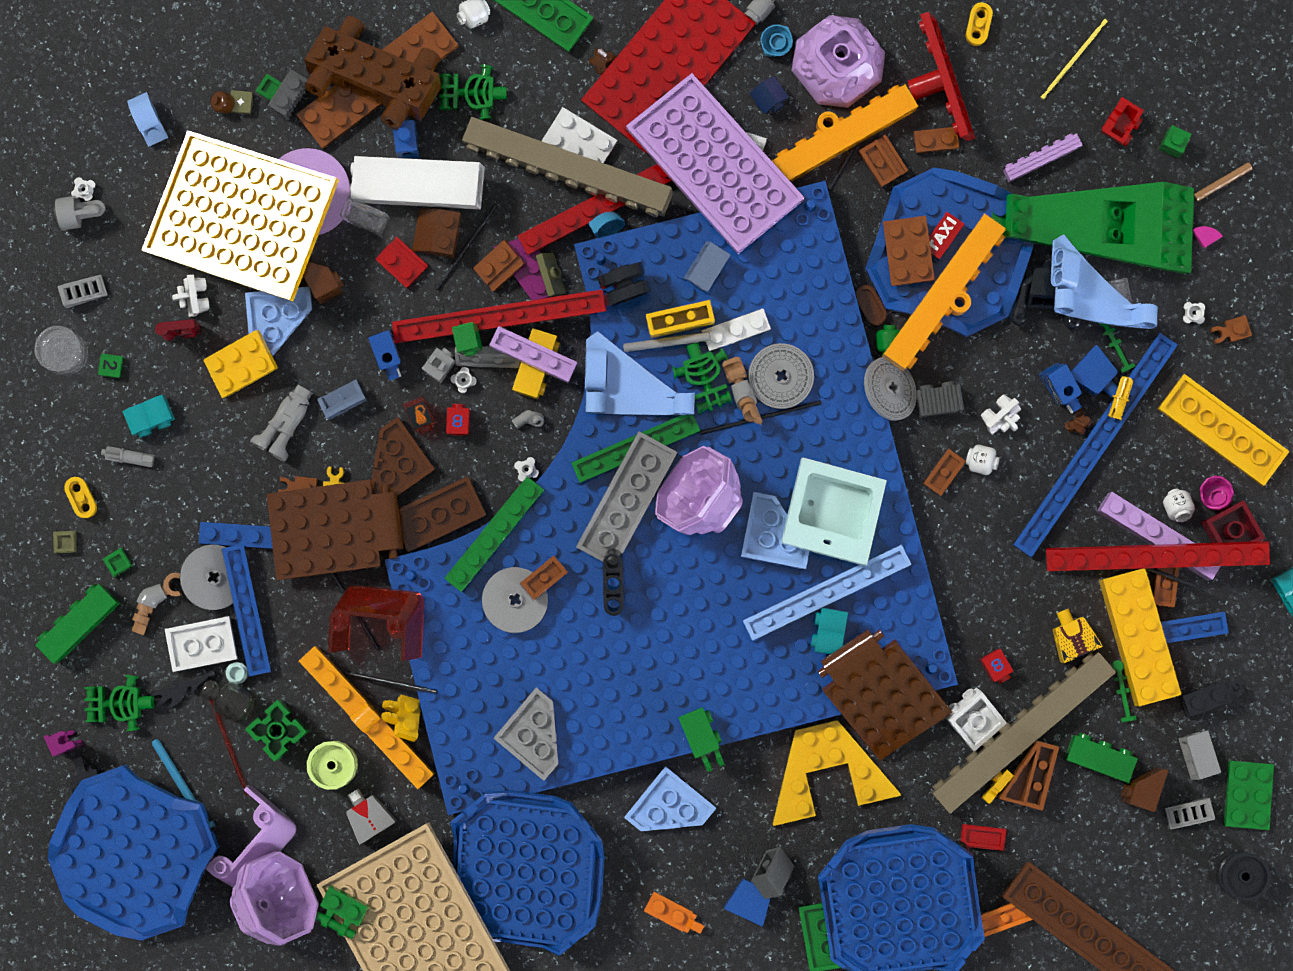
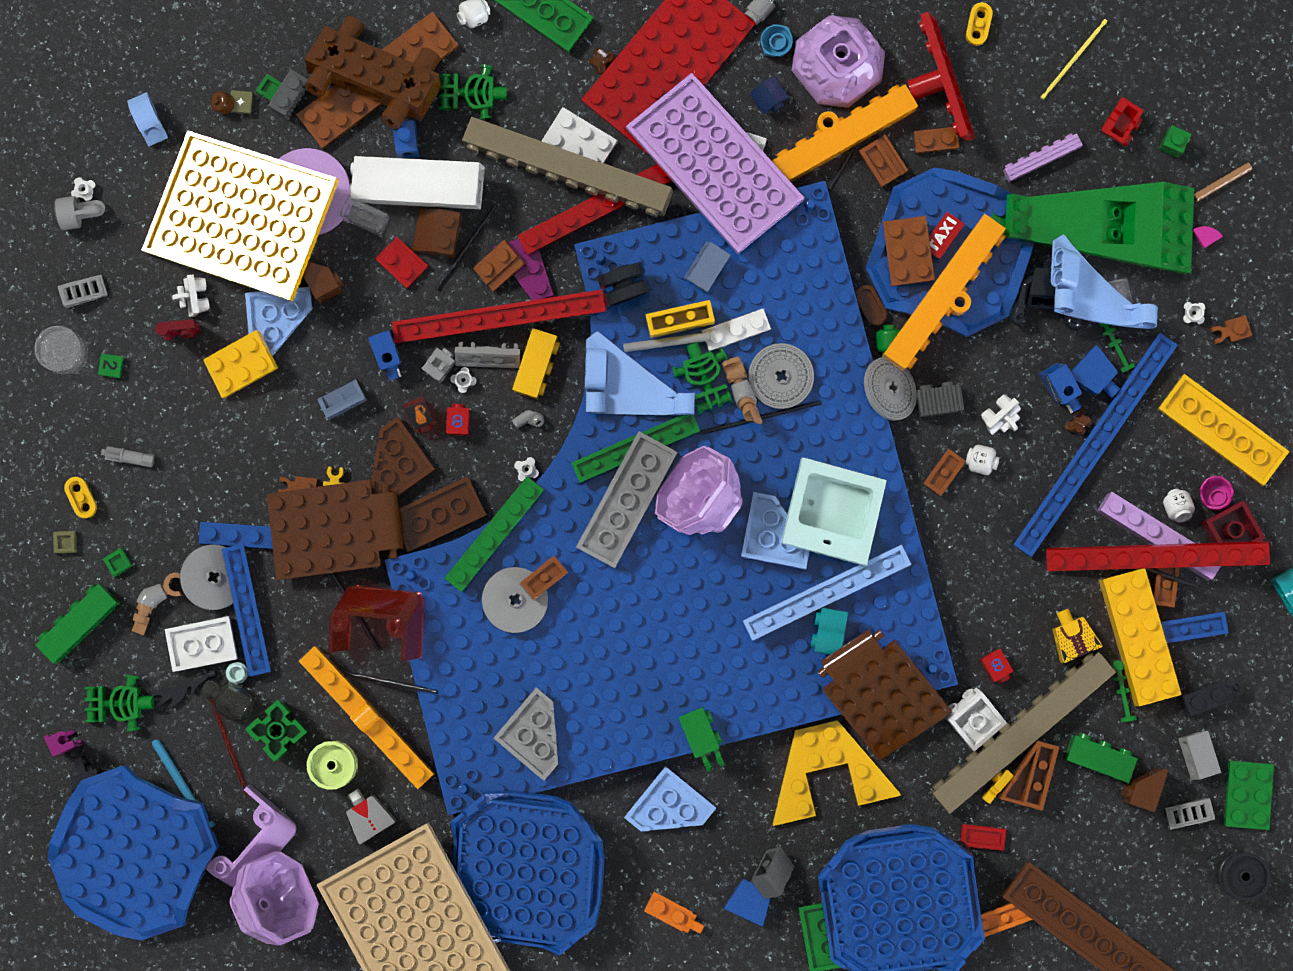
teal brick [122,395,175,438] -> none
light grey piece [250,385,313,462] -> none
green plate [315,885,370,939] -> none
yellow hinge [381,694,421,742] -> none
green brick [452,322,483,357] -> none
lavender plate [489,326,577,383] -> none
olive plate [536,253,566,297] -> none
dark azure hat [589,212,625,238] -> none
black beam [603,549,624,616] -> none
yellow axle [1108,376,1133,420] -> none

